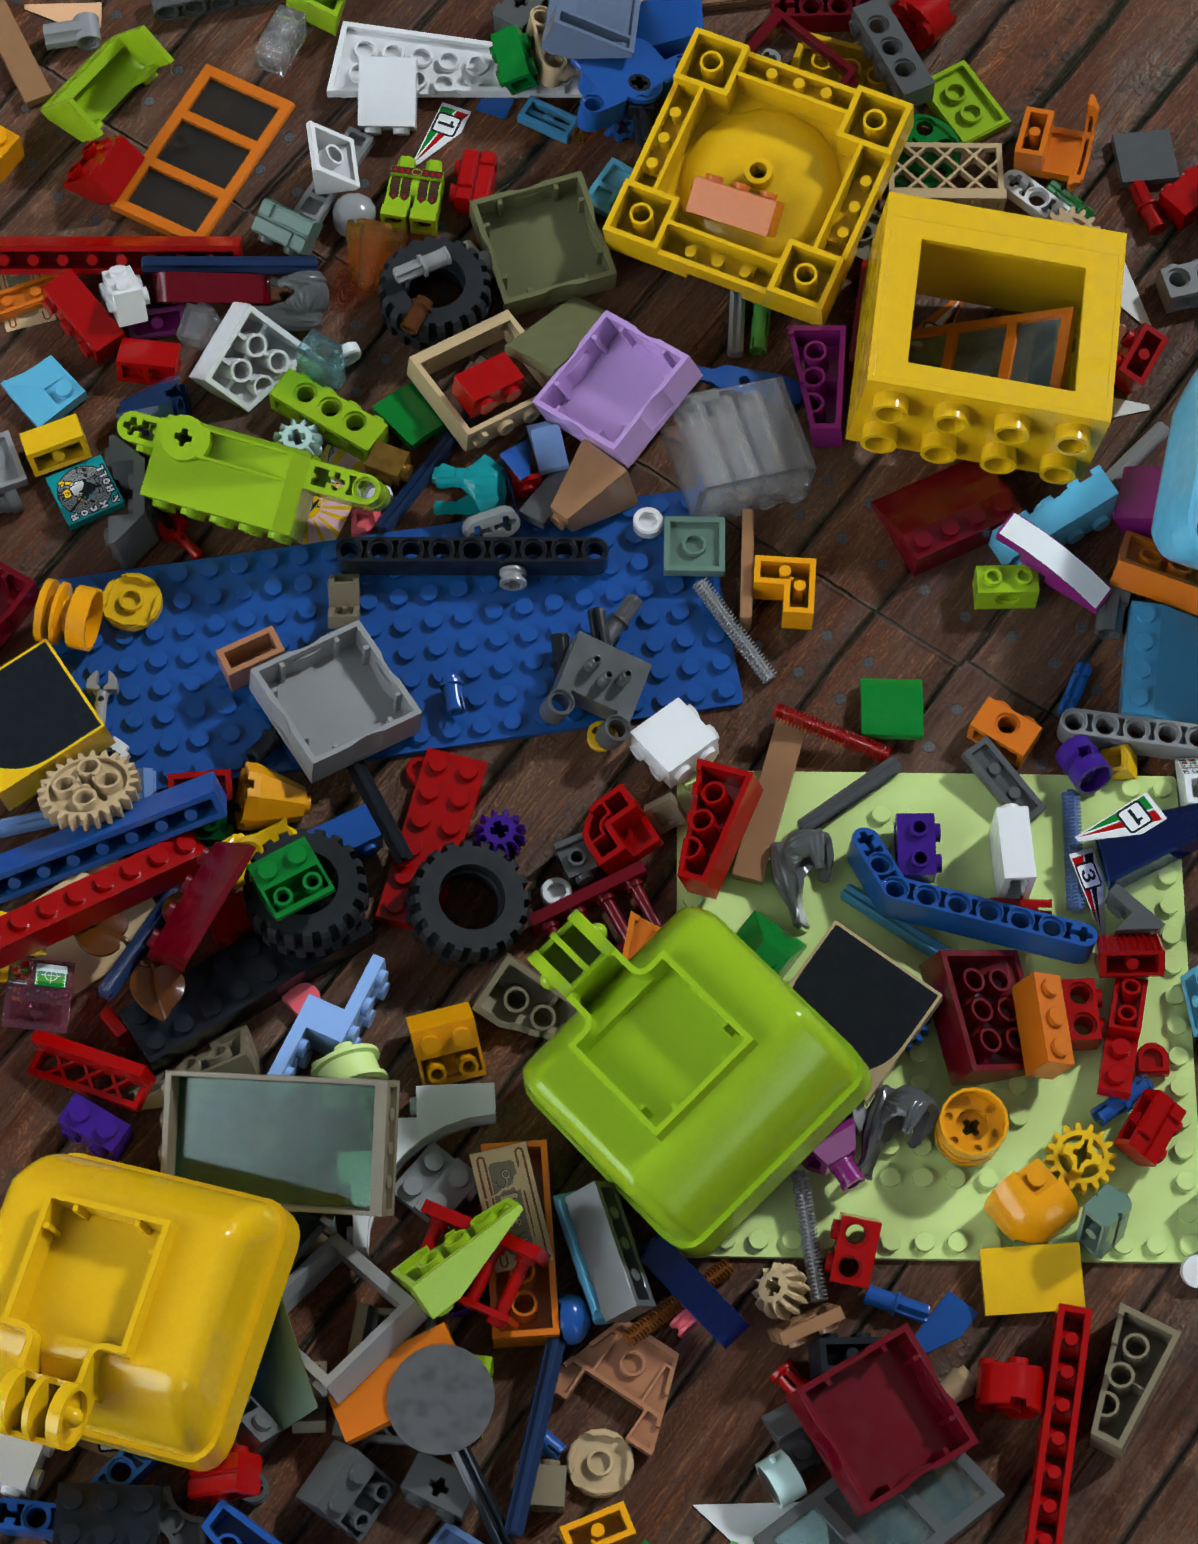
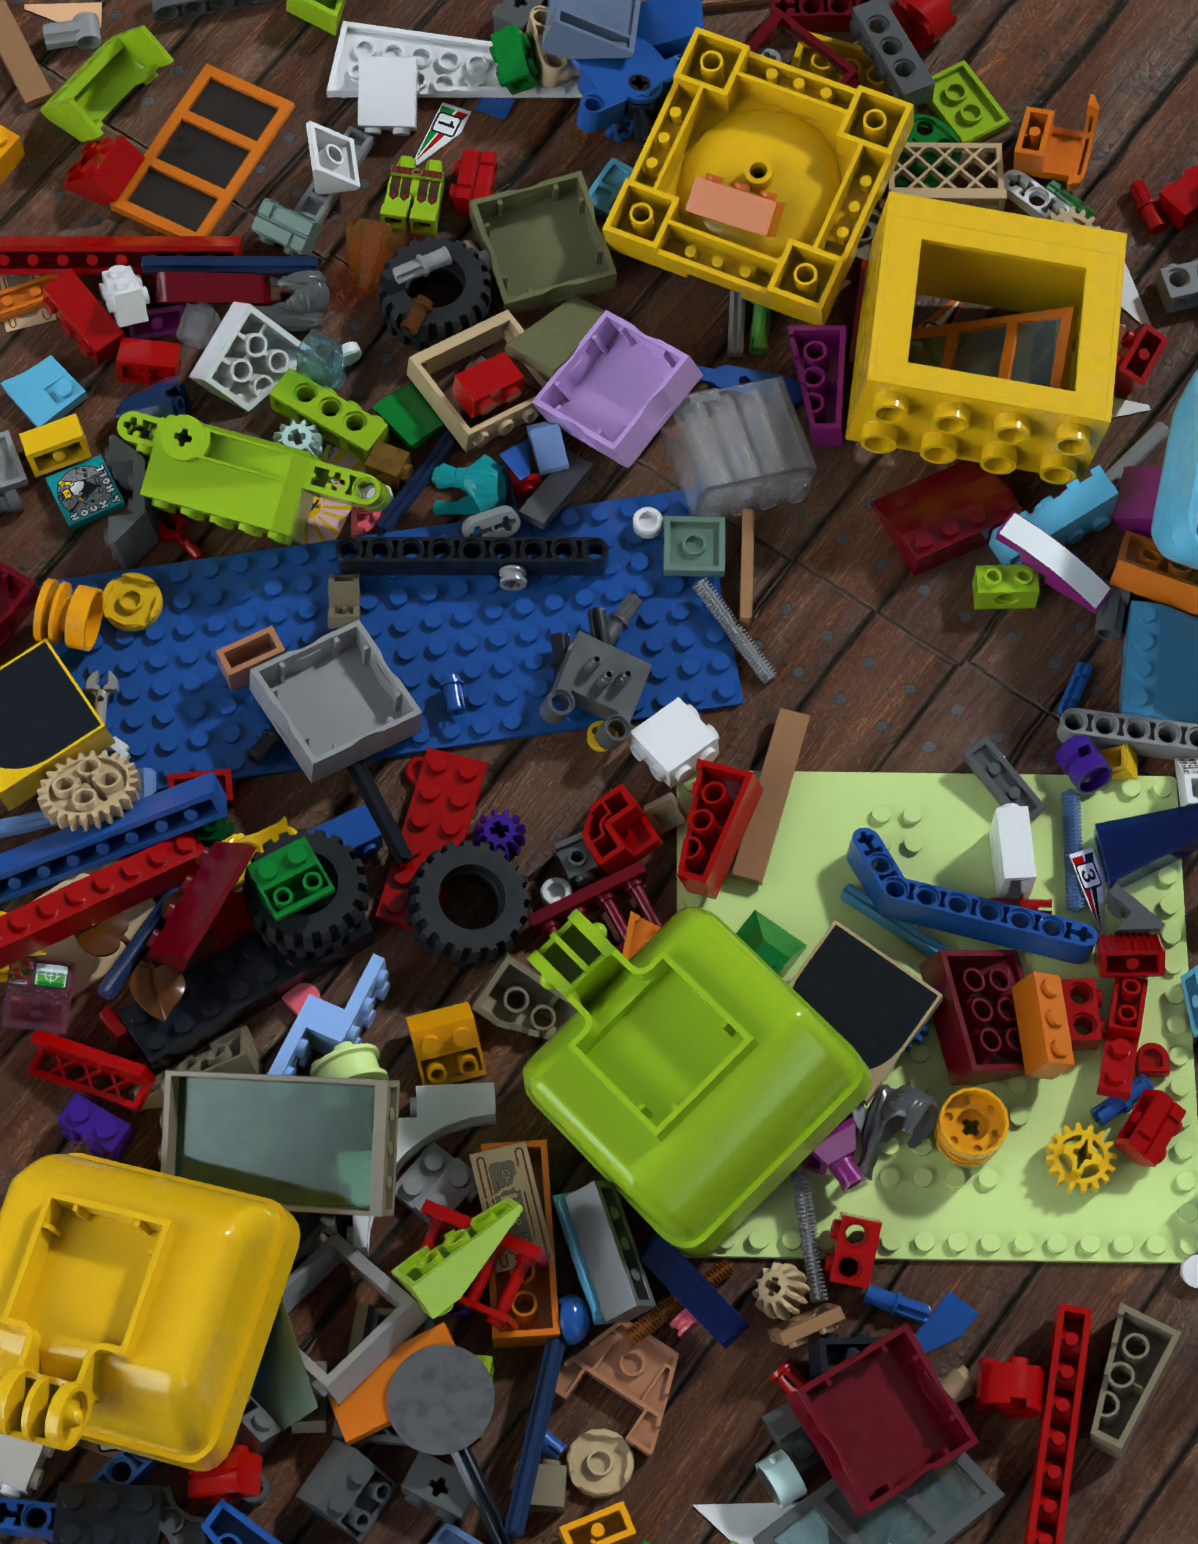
light orange cone [234,762,311,831] -> none
clear brick [255,4,308,77] -> none
light grey hair [332,193,376,238] -> none
dark azure tile [517,95,578,145] -> none
medium nougat slope [550,439,639,532] -> none
light orange brick [753,555,816,630] -> none
dark grey hair [770,828,834,930] -> none
red axle [771,702,893,763] -> none
dark grey axle [797,756,902,830] -> none
green slope [859,678,924,740] -> none
dark purple brick [893,813,942,883] -> none
orange brick [966,696,1042,768] -> none
yellow tile [979,1242,1086,1316] -> none
light orange brick [983,1158,1079,1244] -> none
sticker [1075,792,1167,842] -> none
sand green brick [1076,1184,1132,1259] -> none
dark grey tile [1111,129,1179,188] -> none

